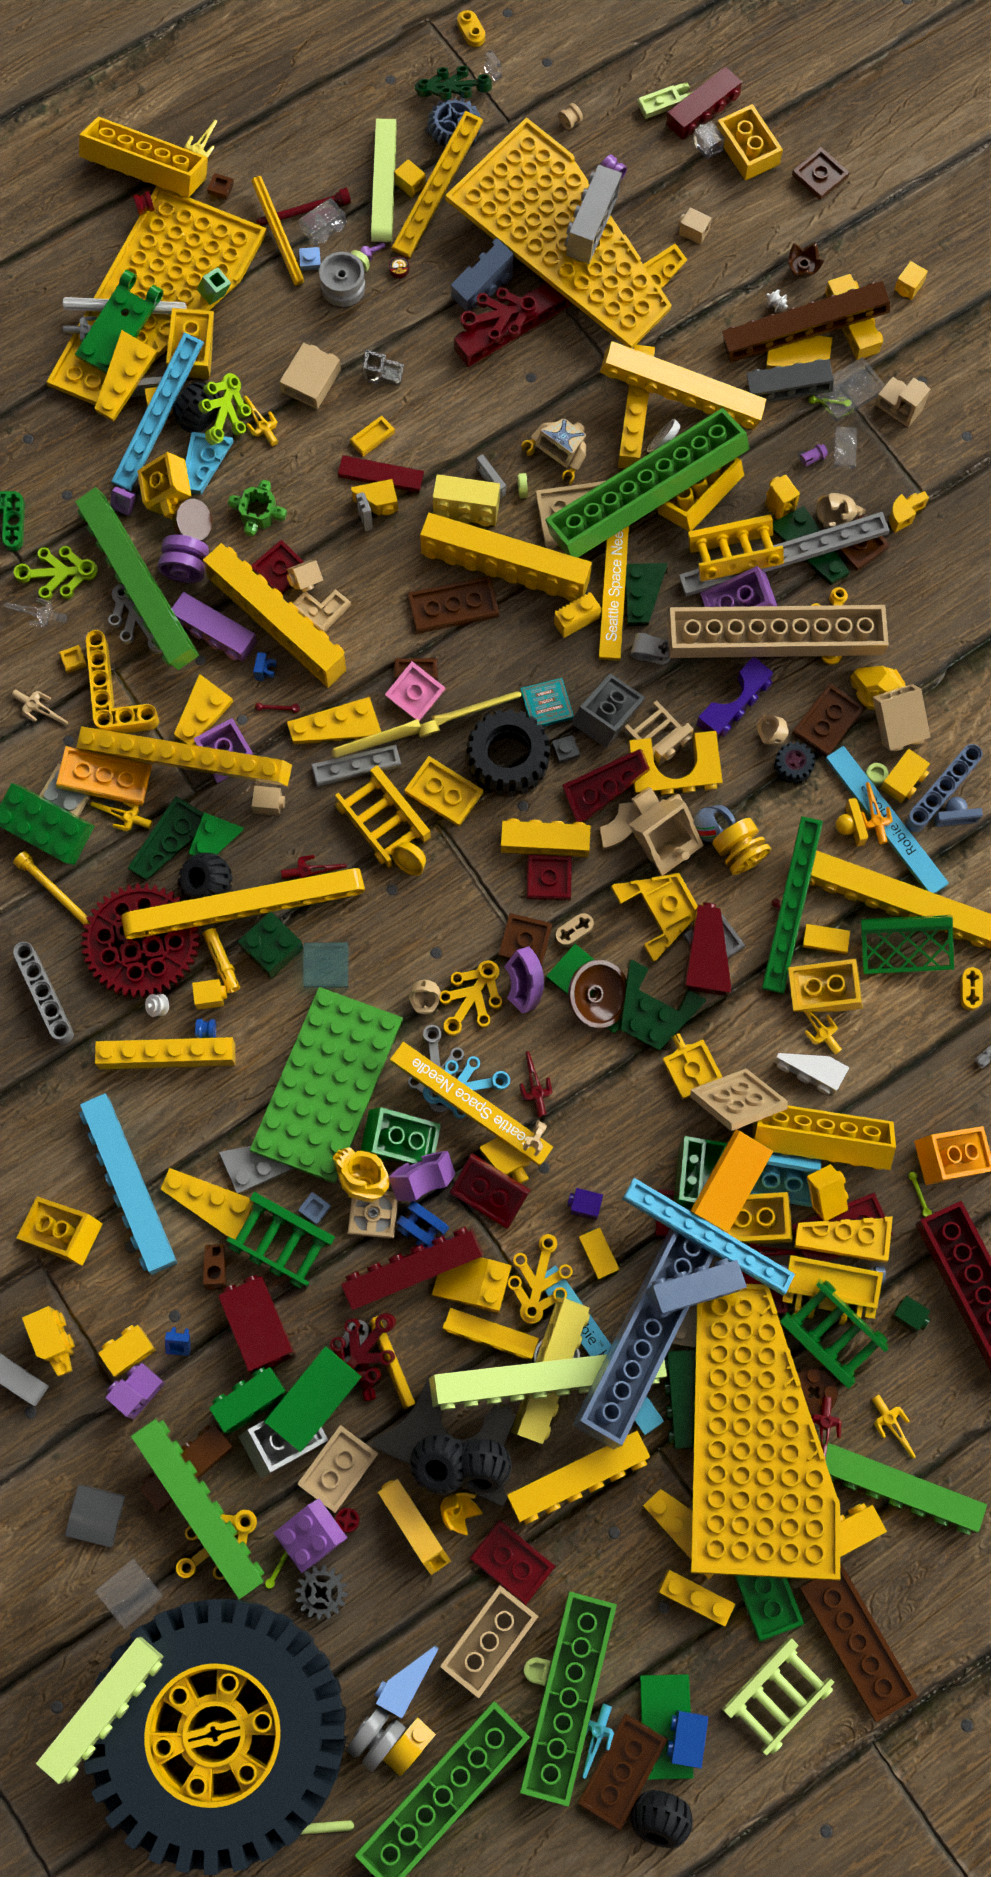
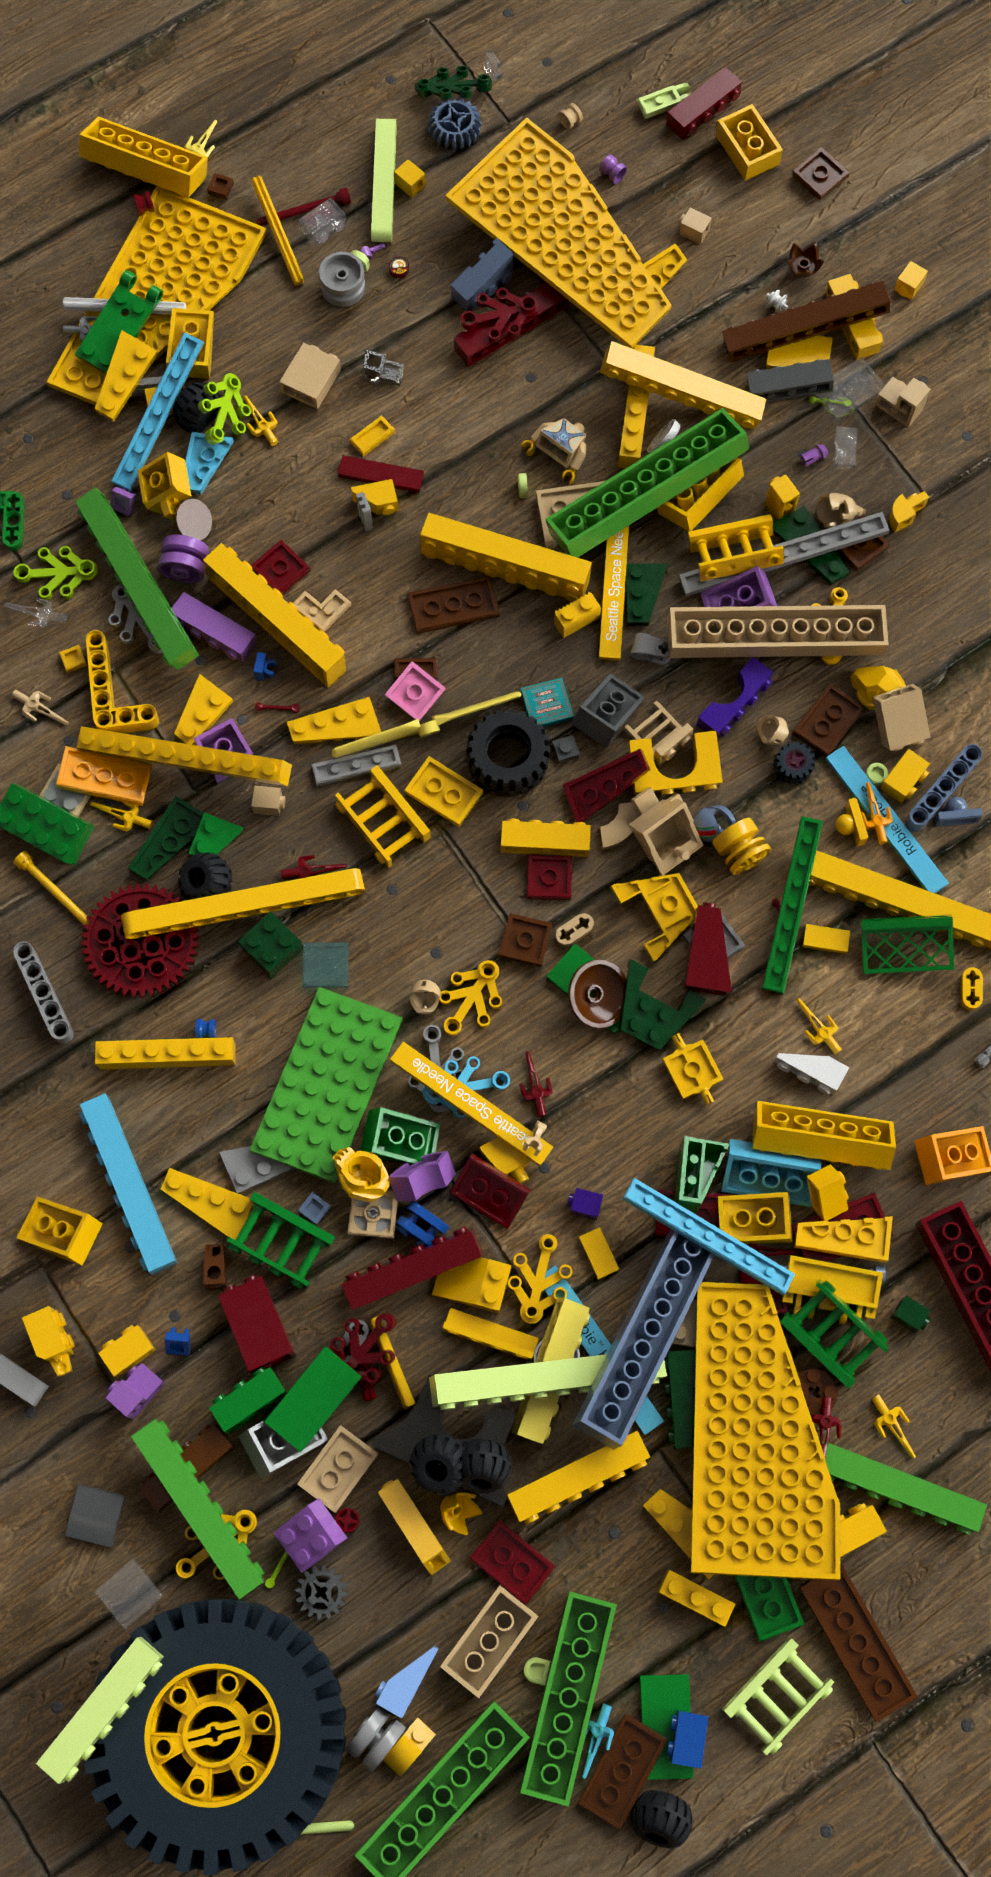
white wheel [145,994,169,1017] -> none
yellow brick [192,979,227,1010] -> none
green brick [197,267,231,305] -> none
yellow pin [202,928,241,993] -> none
bright green piece [228,480,287,536] -> none
tan brick [287,560,323,592] -> none
light blue plate [299,247,321,271] -> none
yellow tile [391,111,483,259] -> none
yellow hat [391,842,426,876] -> none
light yellow brick [433,474,500,526] -> none
yellow plate [457,10,485,47] -> none
light grey tile [476,454,506,499] -> none
medium lavender brick [504,947,544,1014] -> none
light grey brick [565,165,622,264] -> none
sand blue brick [645,1258,747,1317] -> none
tan plate [690,1069,788,1131] -> none
light orange tile [691,1129,773,1233] -> none
clear brick [693,121,725,160] -> none
yellow slope [788,959,863,1012] -> none
lime hinge [908,1172,932,1217] -> none

